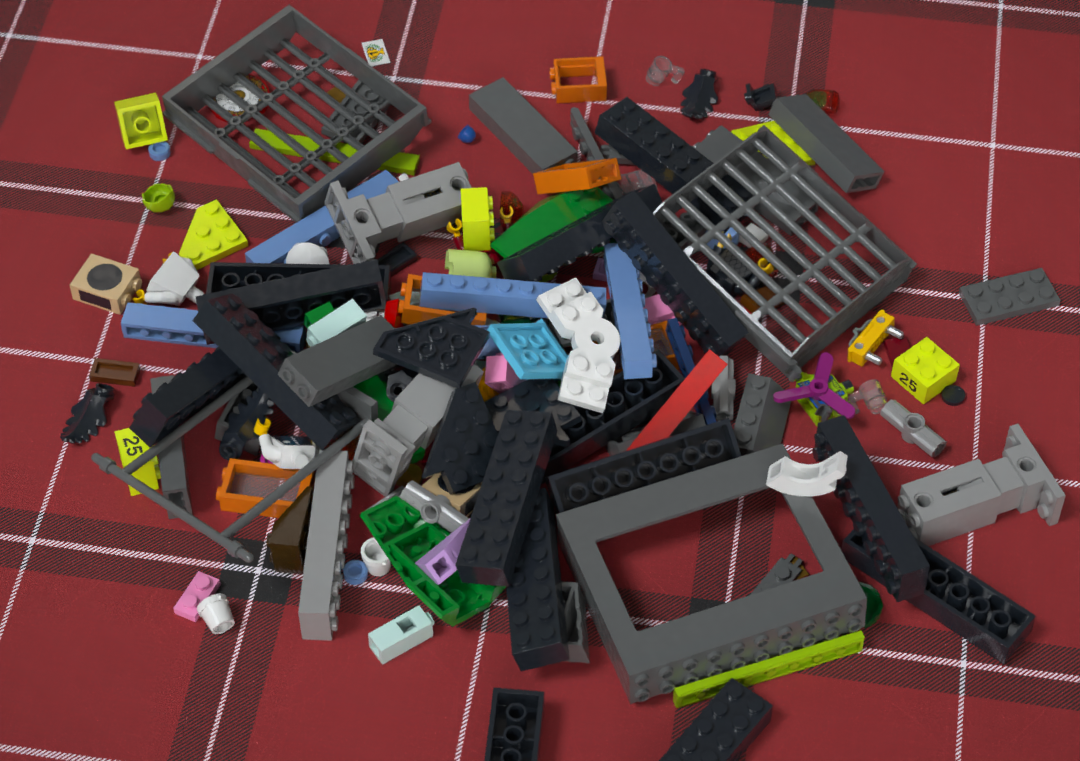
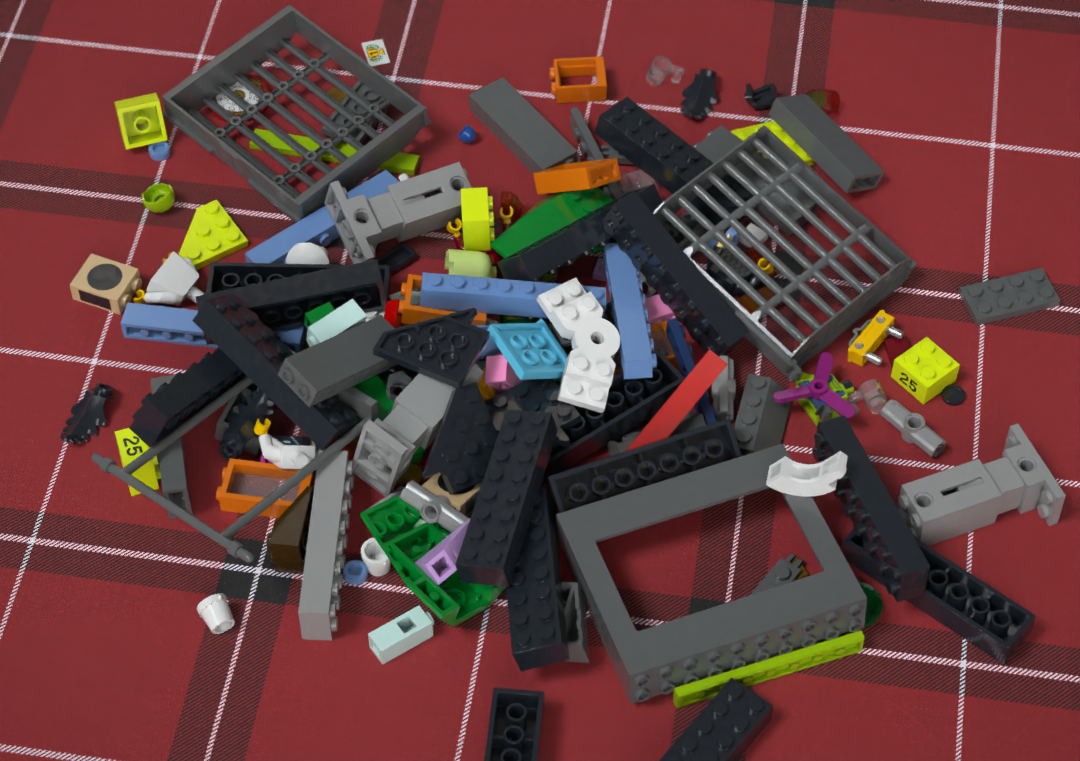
reddish brown tile [89,358,141,387] -> none
bright pink plate [173,571,221,622] -> none

